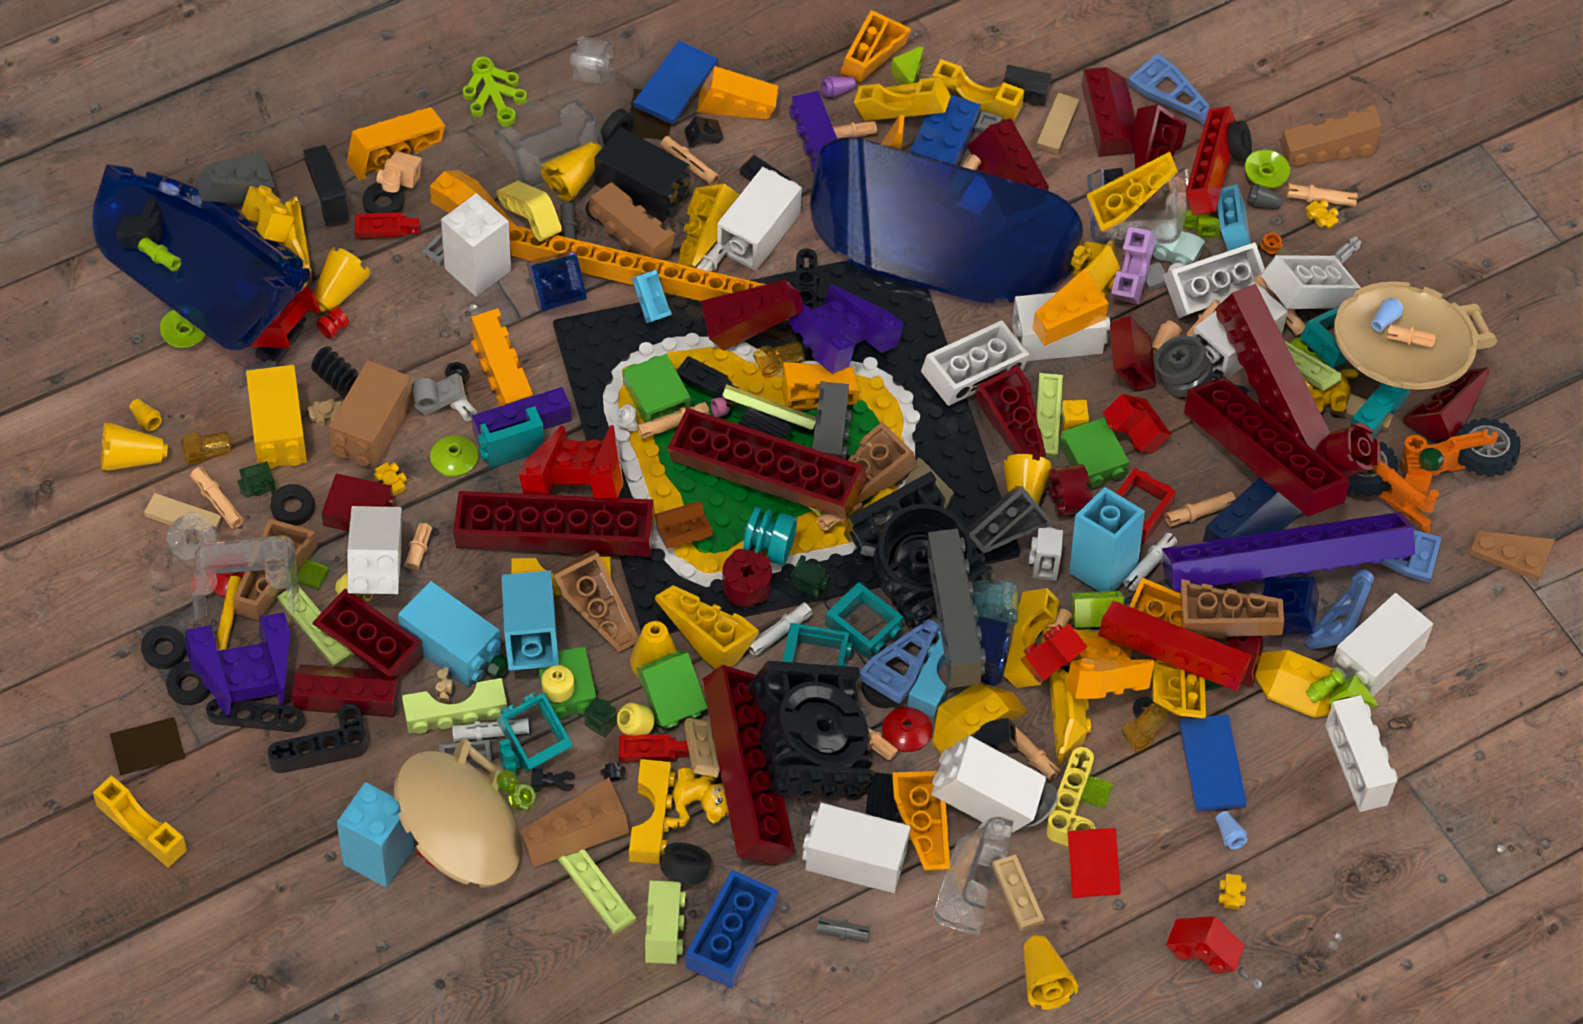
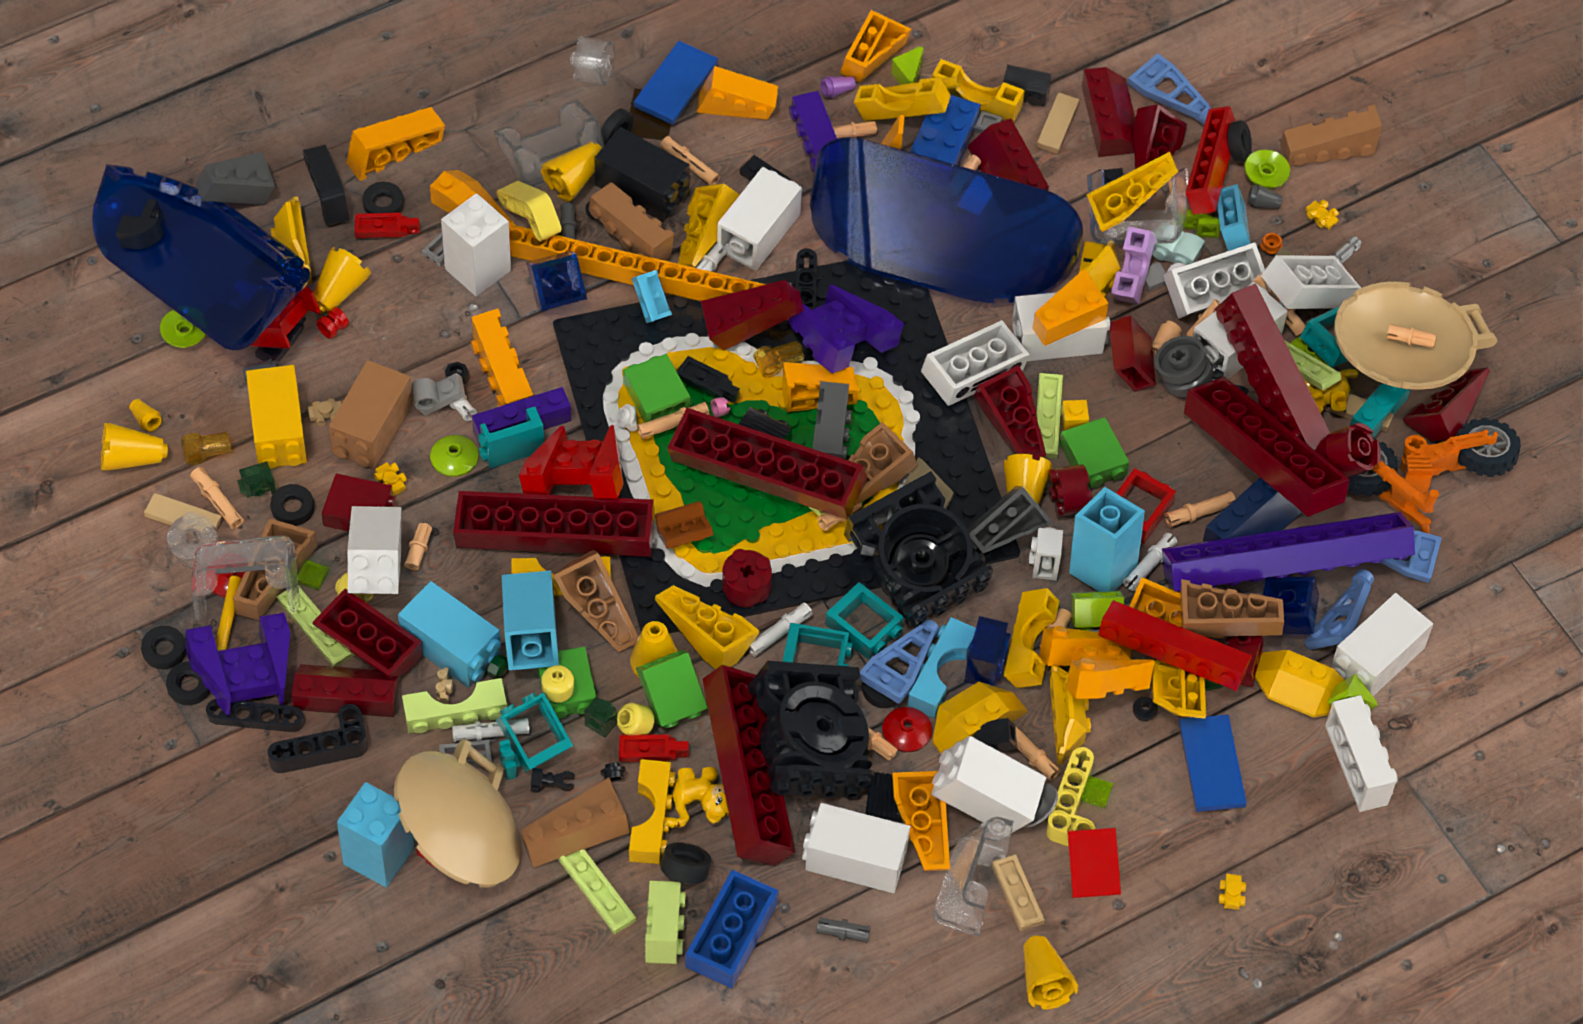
yellow arch [93,775,187,868] -> none
dark brown window [110,717,185,776] -> none
lime pin [138,237,181,271] -> none
yellow arch [241,185,294,243] -> none
black piece [311,346,359,397] -> none
light nougat brick [376,151,422,192] -> none
lime plant [463,57,527,128] -> none
clear neon green plate [497,770,536,811] -> none
black bracket [684,116,723,148] -> none
tan tile [684,718,720,777] -> none
yellowish green tile [723,384,816,430] -> none
teal wheel [743,506,798,566] -> none
clear green brick [791,555,831,597] -> none
dark grey brick [927,529,986,688] -> none
clear light blue brick [972,579,1019,630] -> none
red brick [1020,624,1087,683] -> none
yellow piece [1071,245,1093,276] -> none
red brick [1103,394,1172,454] -> none
clear yellow piece [1121,703,1168,753] -> none
red brick [1166,916,1245,974] -> none
light blue cone [1215,811,1247,850] -> none
light nougat pin [1286,183,1357,207] -> none
lime arm [1305,669,1345,703] -> none
light blue cone [1371,298,1403,332] -> none
dark green tile [1418,447,1444,472] -> none
medium nougat wing [1469,531,1555,582] -> none

